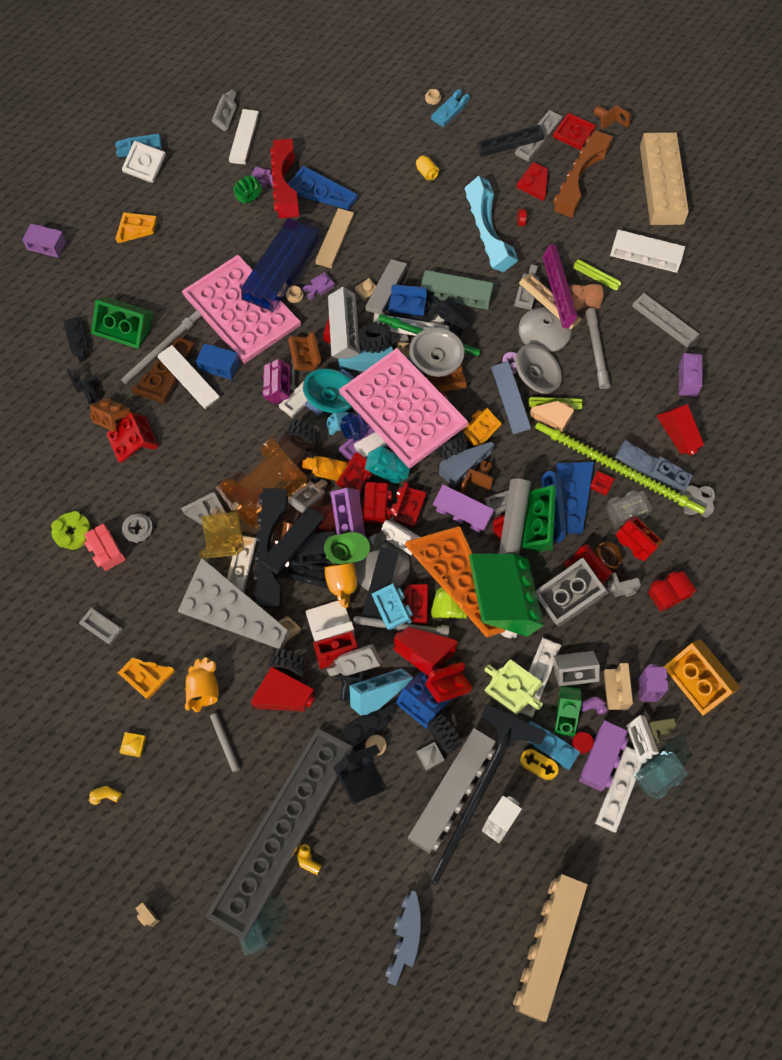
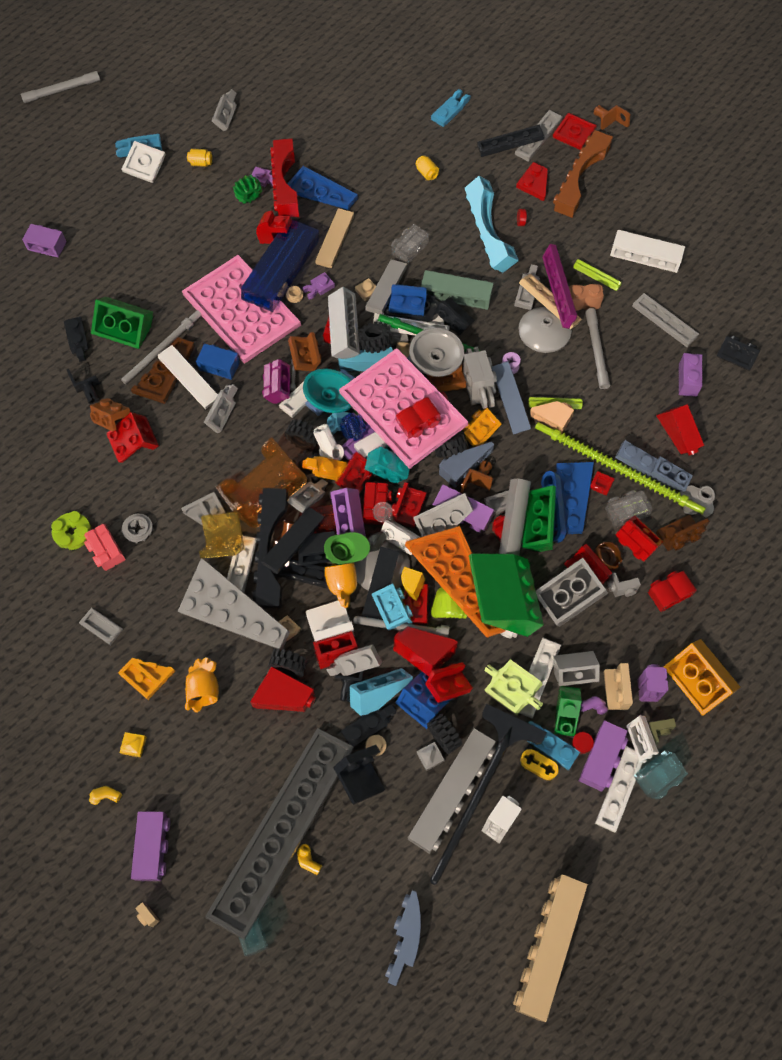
light orange wing [116,212,157,243] -> none
light grey bar [210,713,240,773] -> none
white tile [229,109,259,165] -> none
tan plate [425,89,441,105] -> none
light grey dish [515,344,562,394] -> none
tan brick [640,132,689,225] -> none
none -> light grey piece [21,71,100,103]
none -> medium lavender brick [131,812,170,881]
none -> yellow brick [187,149,212,167]
none -> light grey hinge [204,384,238,433]
none -> red brick [256,211,292,244]
none -> white piece [313,424,344,461]
none -> clear tile [373,502,392,522]
none -> clear brick [391,224,429,265]
none -> red brick [396,397,441,439]
none -> yellow brick [401,567,425,601]
none -> light grey wing [413,493,474,537]
none -> light grey brick [463,347,497,409]
none -> reddish brown bracket [656,515,710,551]
none -> black bracket [716,335,760,371]

